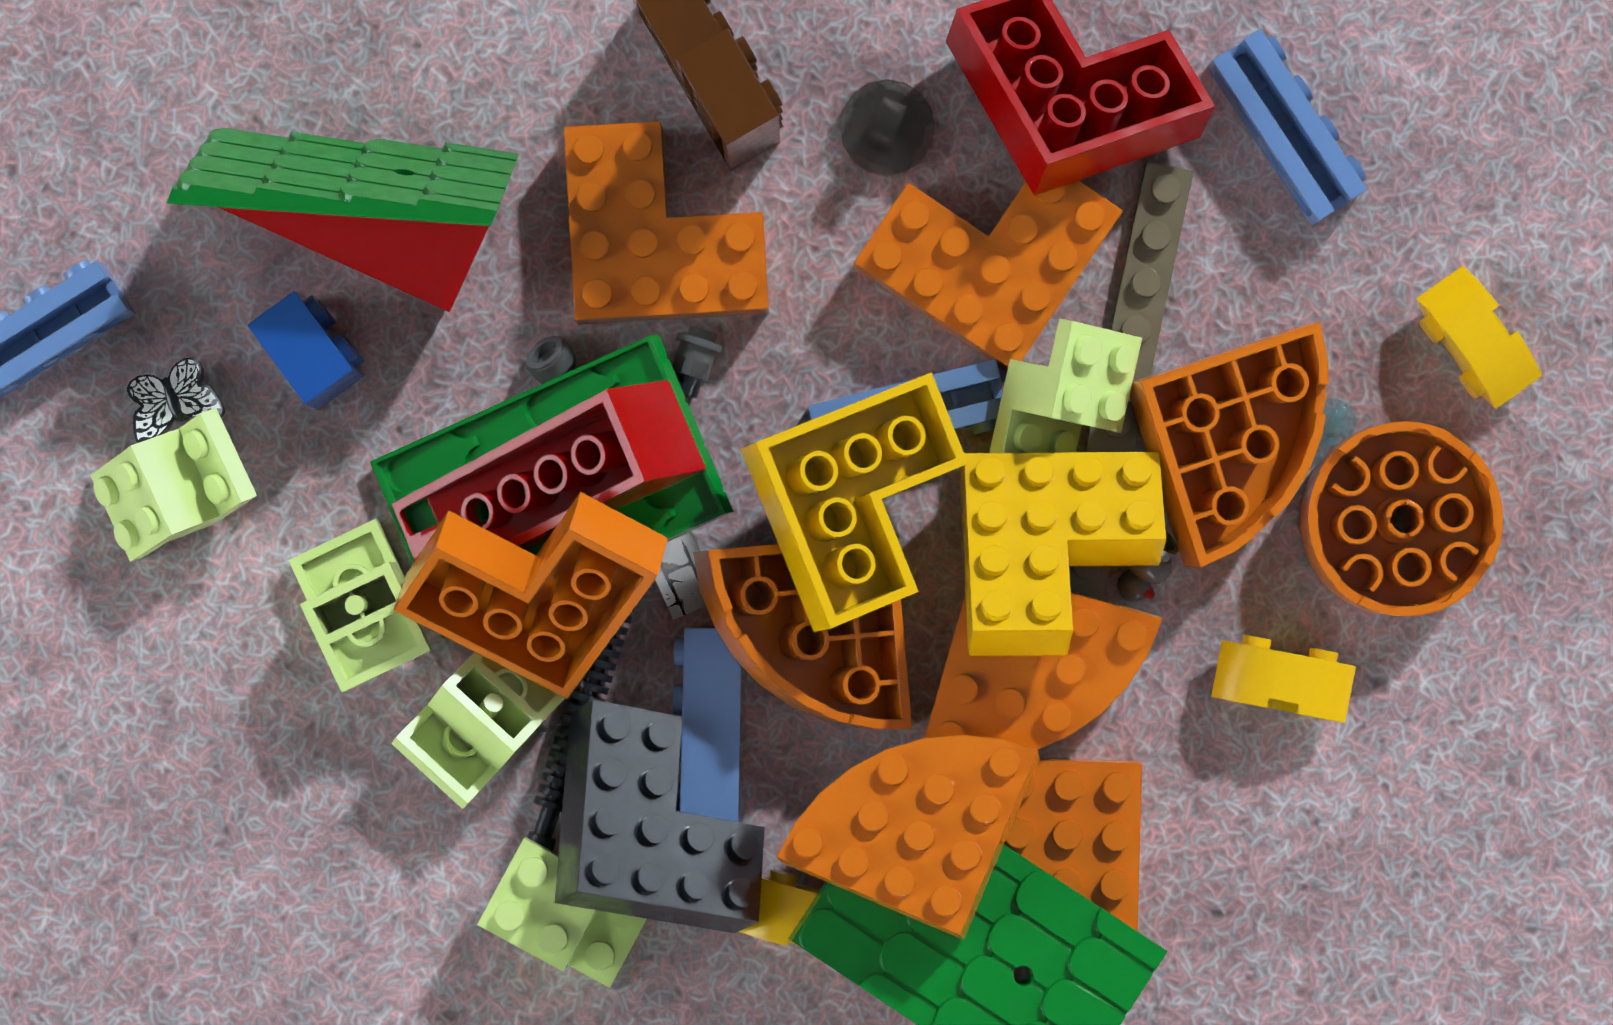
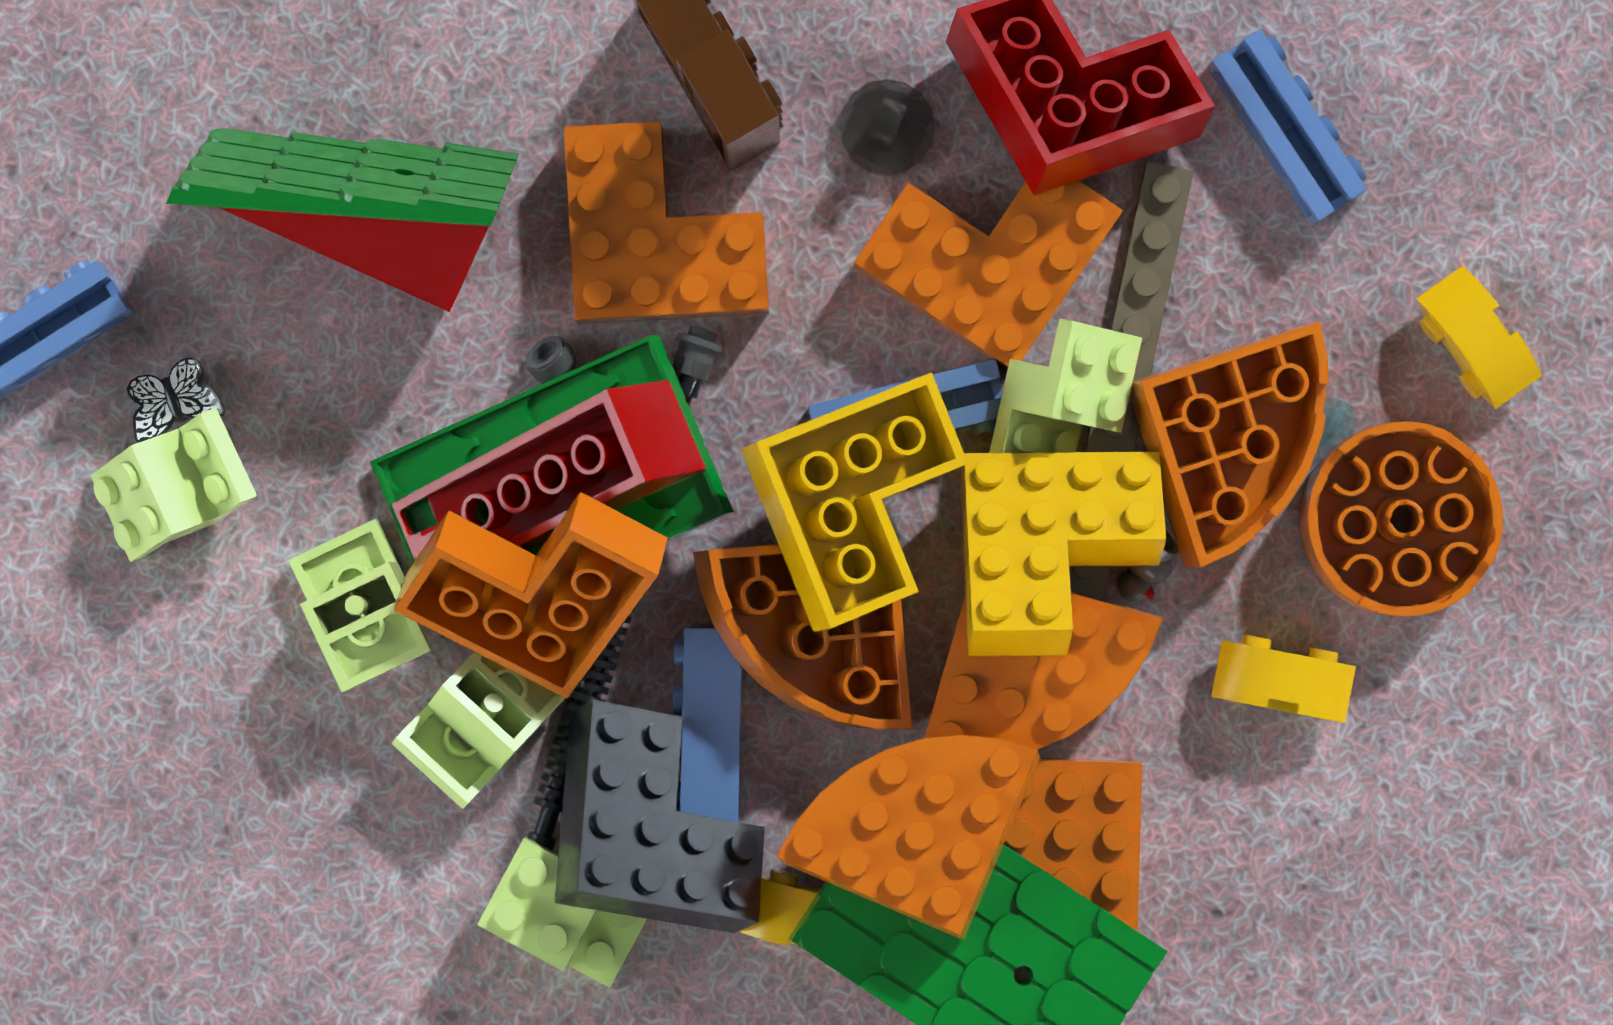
blue brick [247,290,365,410] -> none
white sticker [655,532,706,620] -> none

